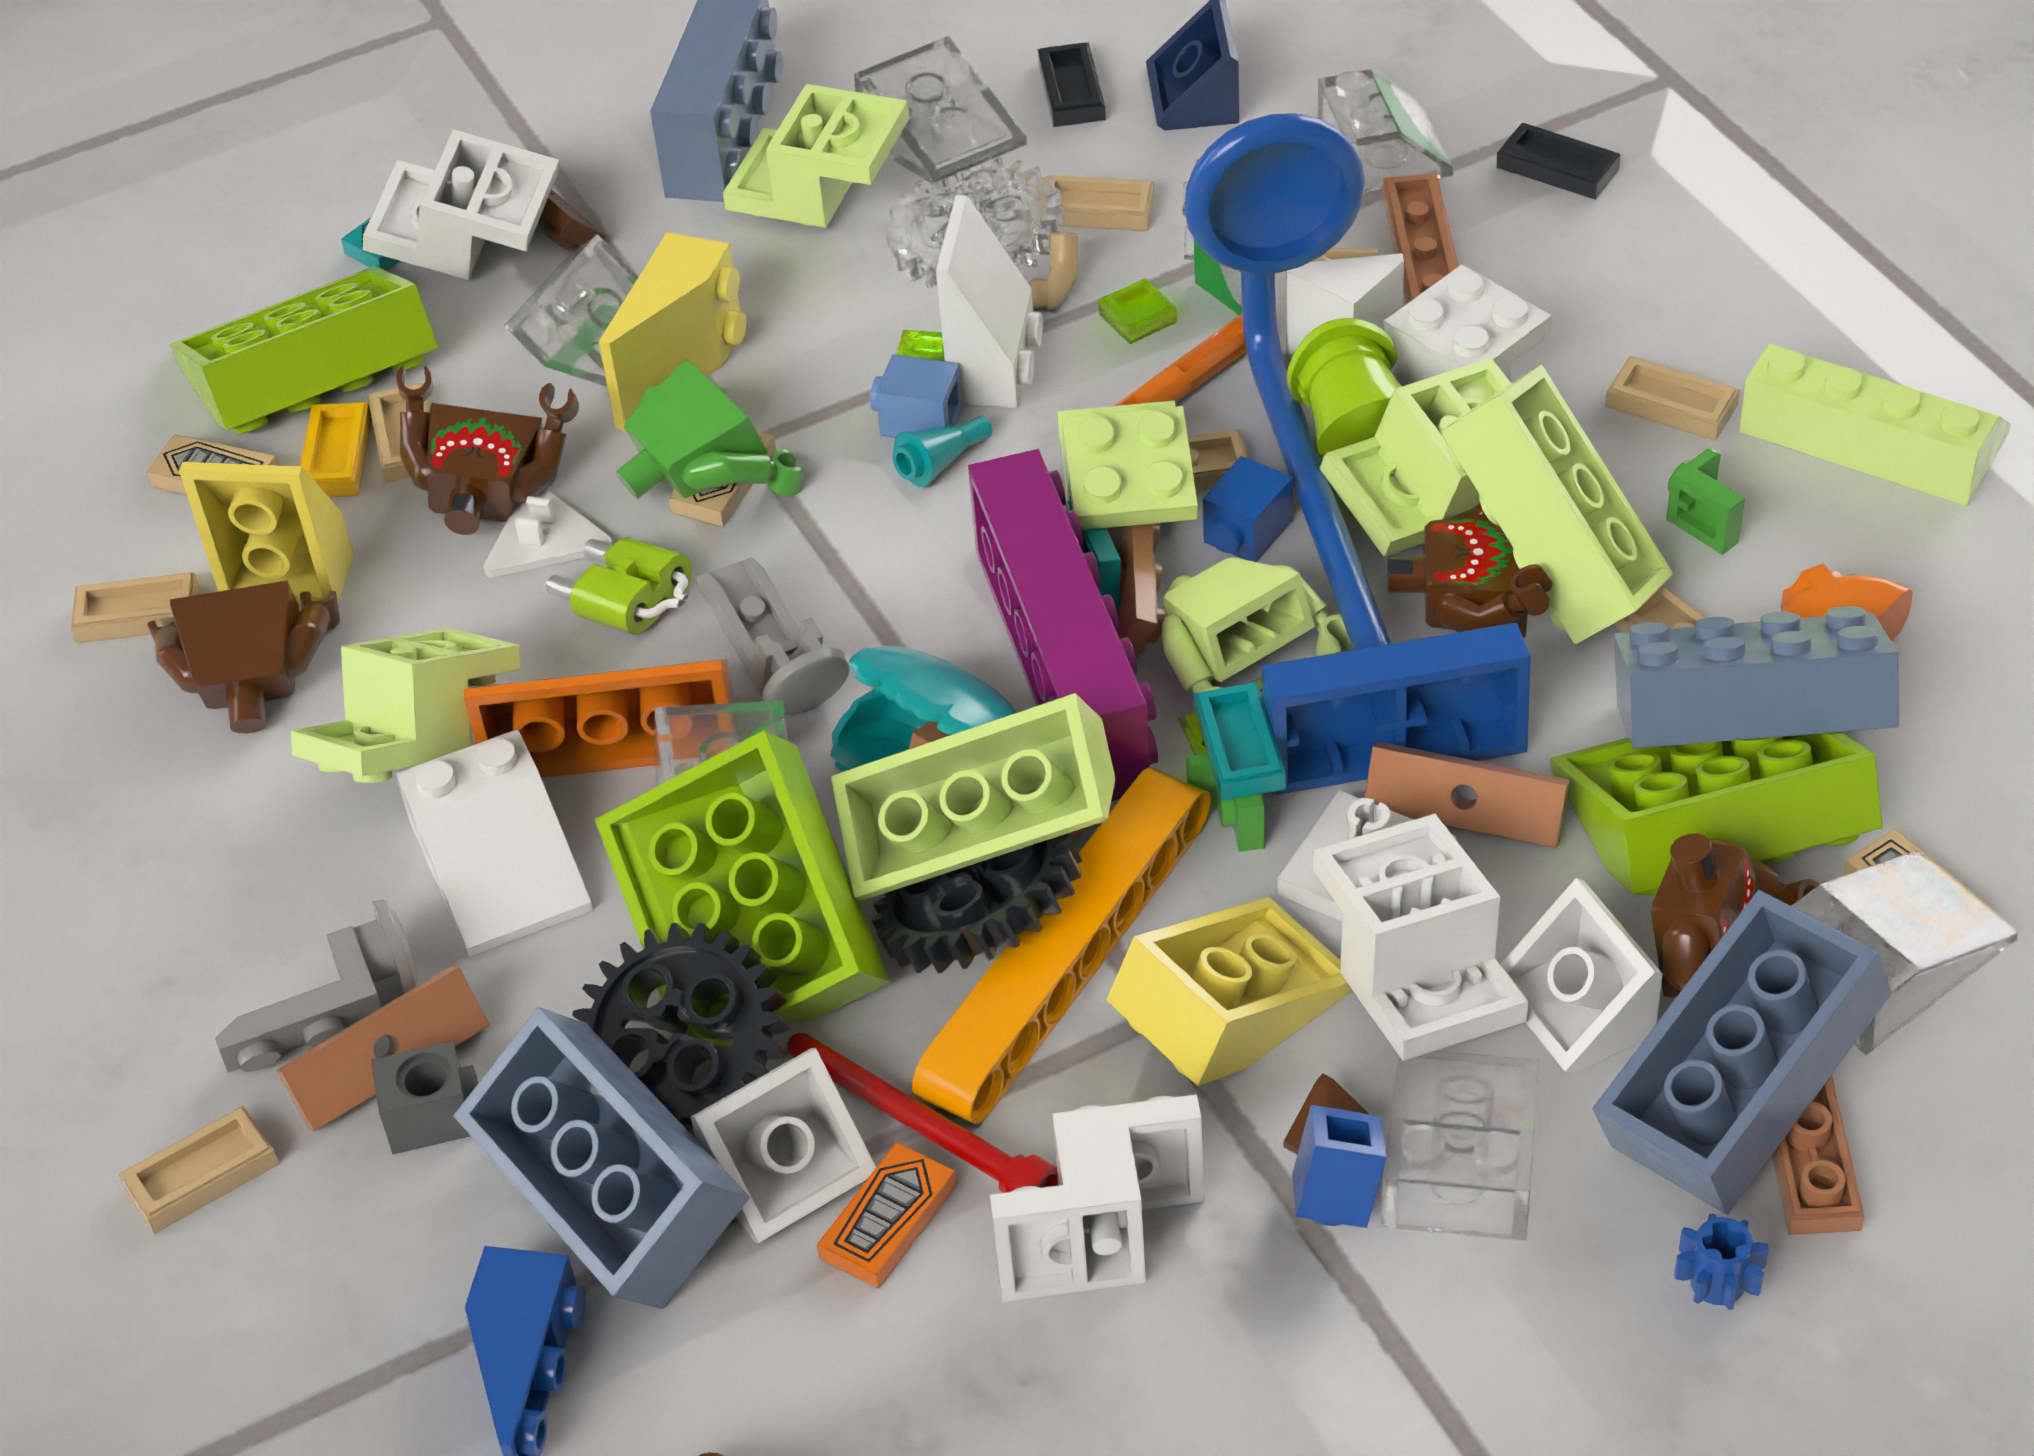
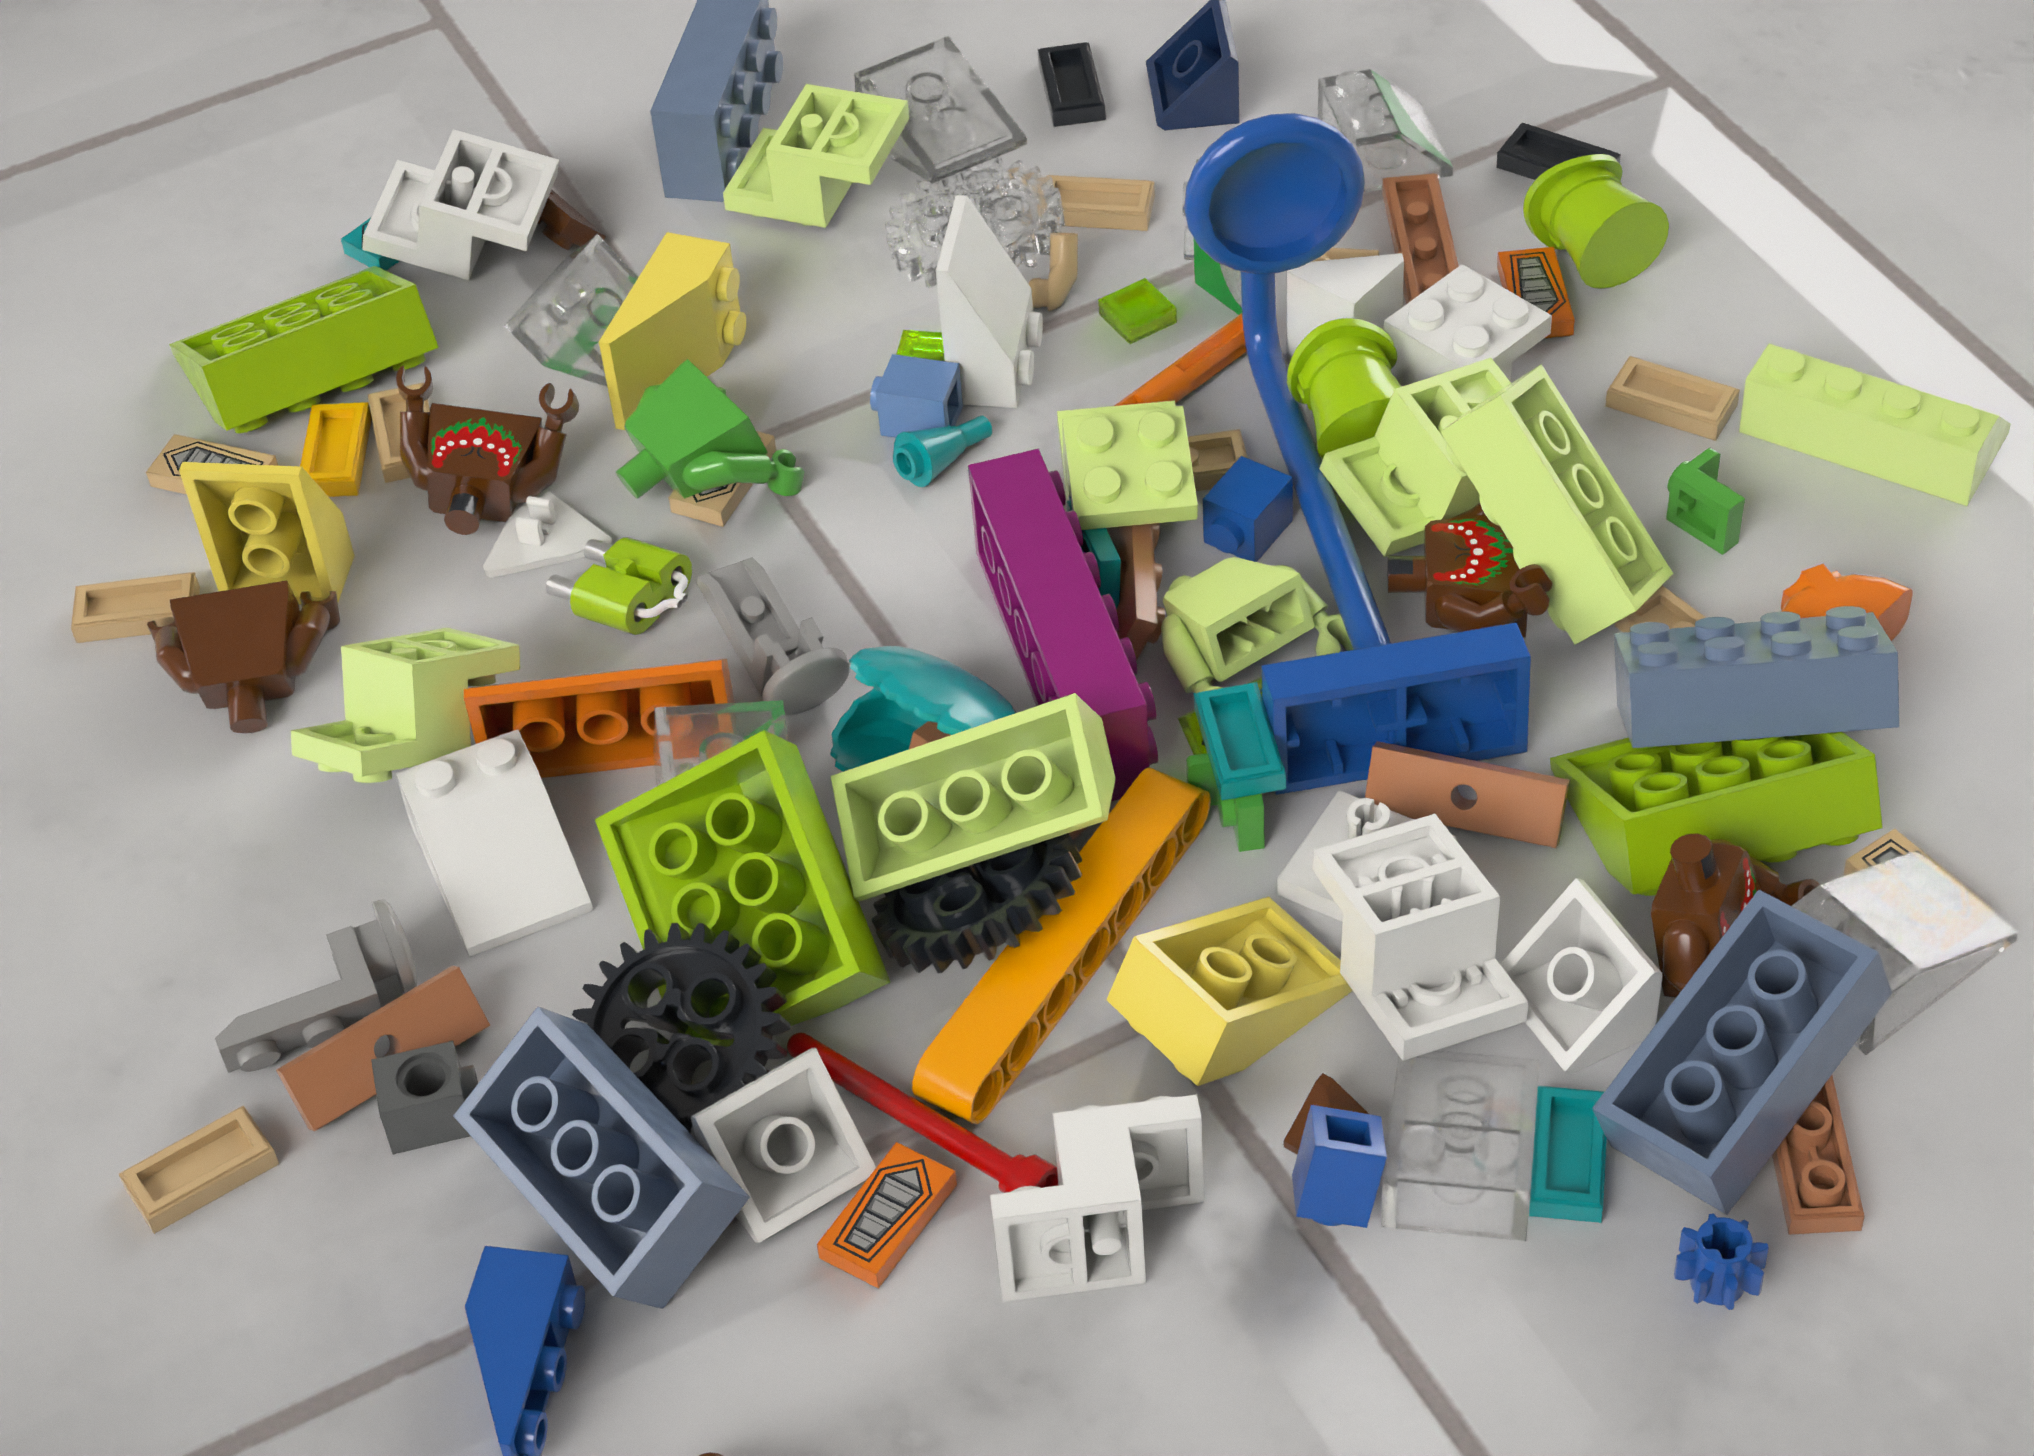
none -> tile [1497,247,1575,338]
none -> lime hat [1523,154,1669,289]
none -> teal tile [1529,1086,1607,1223]

